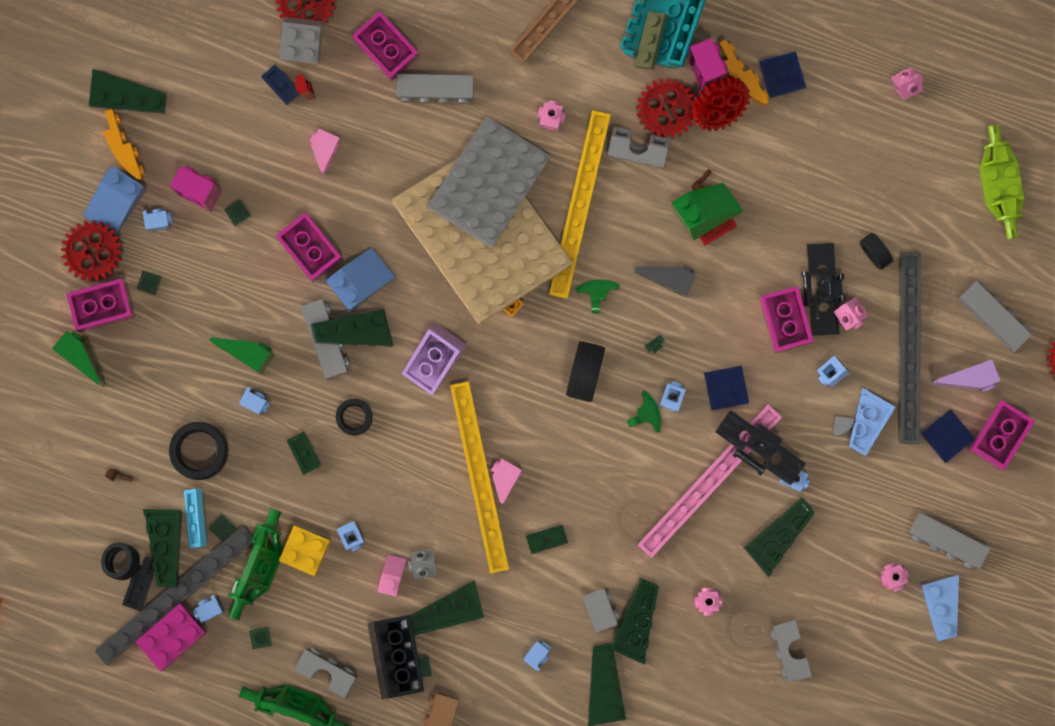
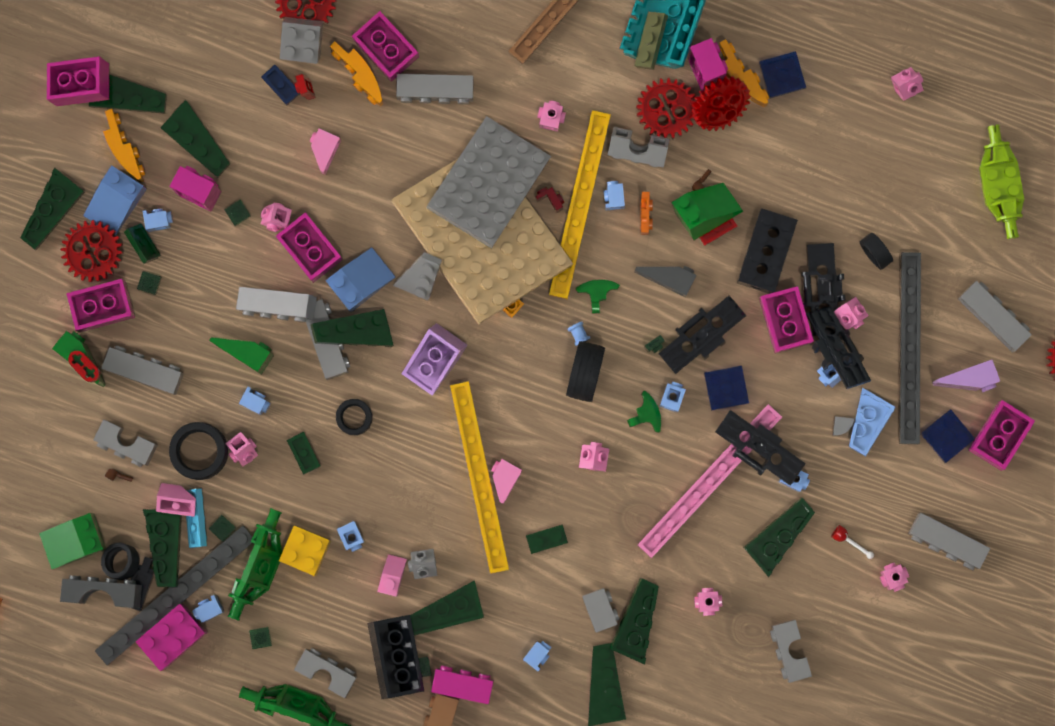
light blue wing [921,575,959,641] -> none
none -> dark green wing [20,167,85,250]
none -> green slope [39,513,106,570]
none -> dark pink brick [47,56,109,106]
none -> dark grey arch [60,575,142,608]
none -> red beam [68,351,100,383]
none -> light grey arch [93,419,158,467]
none -> light grey brick [101,346,184,395]
none -> dark green plate [124,224,161,264]
none -> bright pink slope [156,483,196,517]
none -> dark green wing [160,99,230,178]
none -> bright pink brick [225,432,258,467]
none -> light grey brick [236,287,317,322]
none -> bright pink brick [261,203,292,232]
none -> light orange slope [330,41,383,107]
none -> light grey wing [393,252,442,300]
none -> dark pink brick [431,665,494,704]
none -> dark red bracket [535,187,565,213]
none -> light blue bush [567,321,591,346]
none -> bright pink brick [579,442,609,472]
none -> light blue brick [604,181,625,211]
none -> orange wing [641,192,653,235]
none -> black piece [658,295,746,374]
none -> black brick [737,208,798,294]
none -> black piece [806,306,871,389]
none -> hinge [831,525,874,559]

